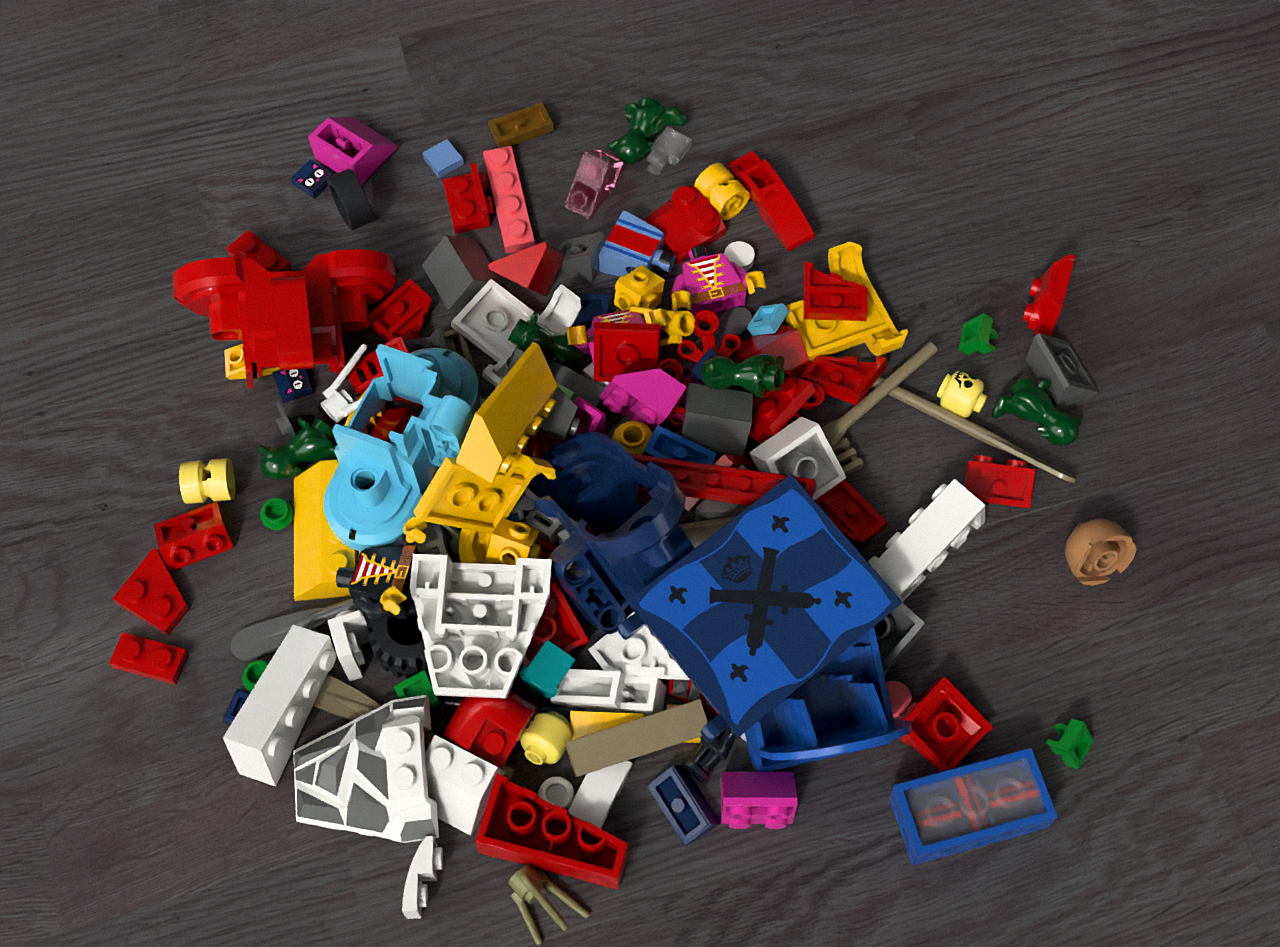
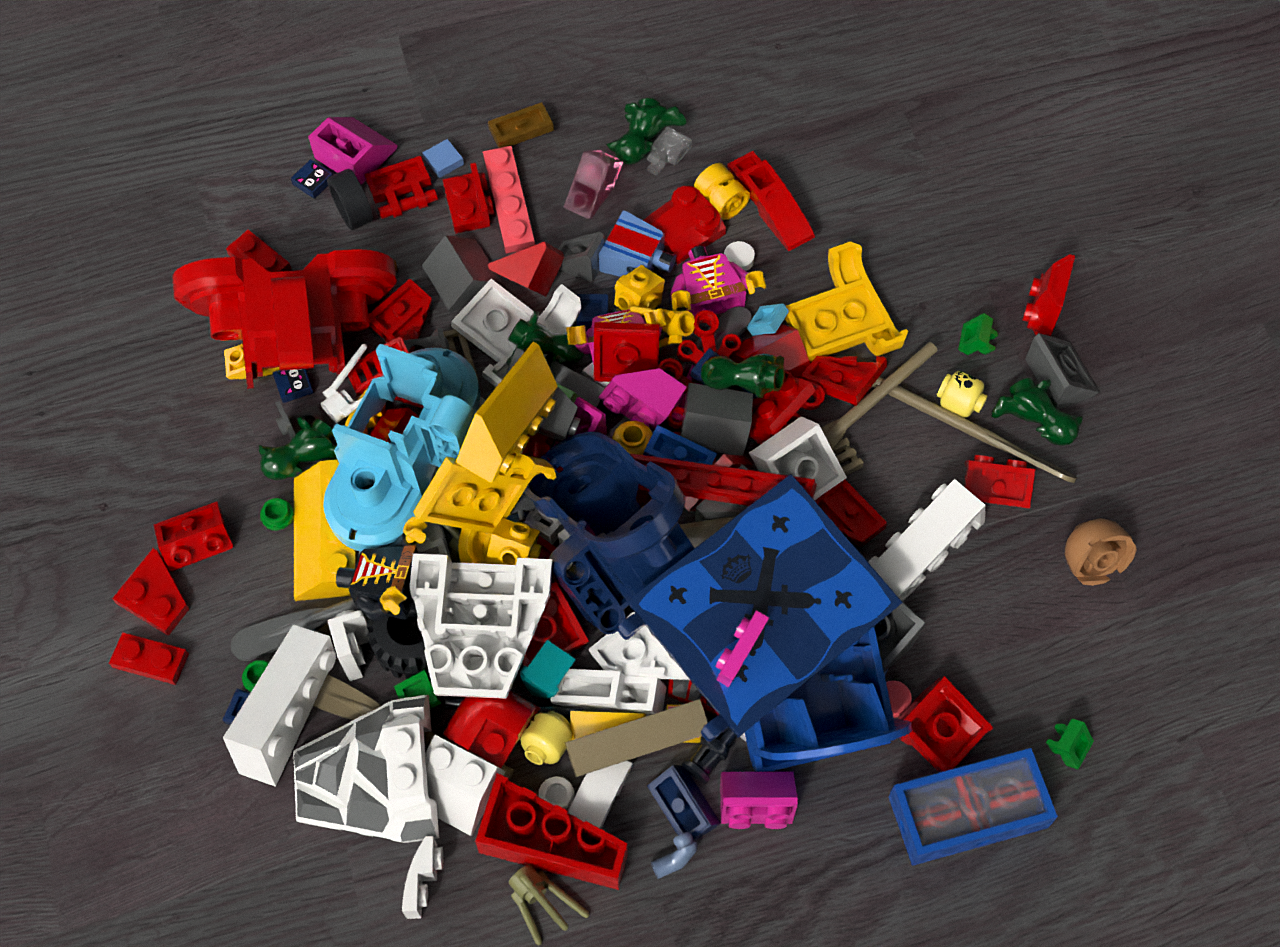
light yellow wheel [179,458,236,504] -> none
red wing [803,262,868,321] -> none
none -> red plate [364,156,438,219]
none -> sand blue arm [651,831,697,879]
none -> dark pink plate [715,610,769,687]

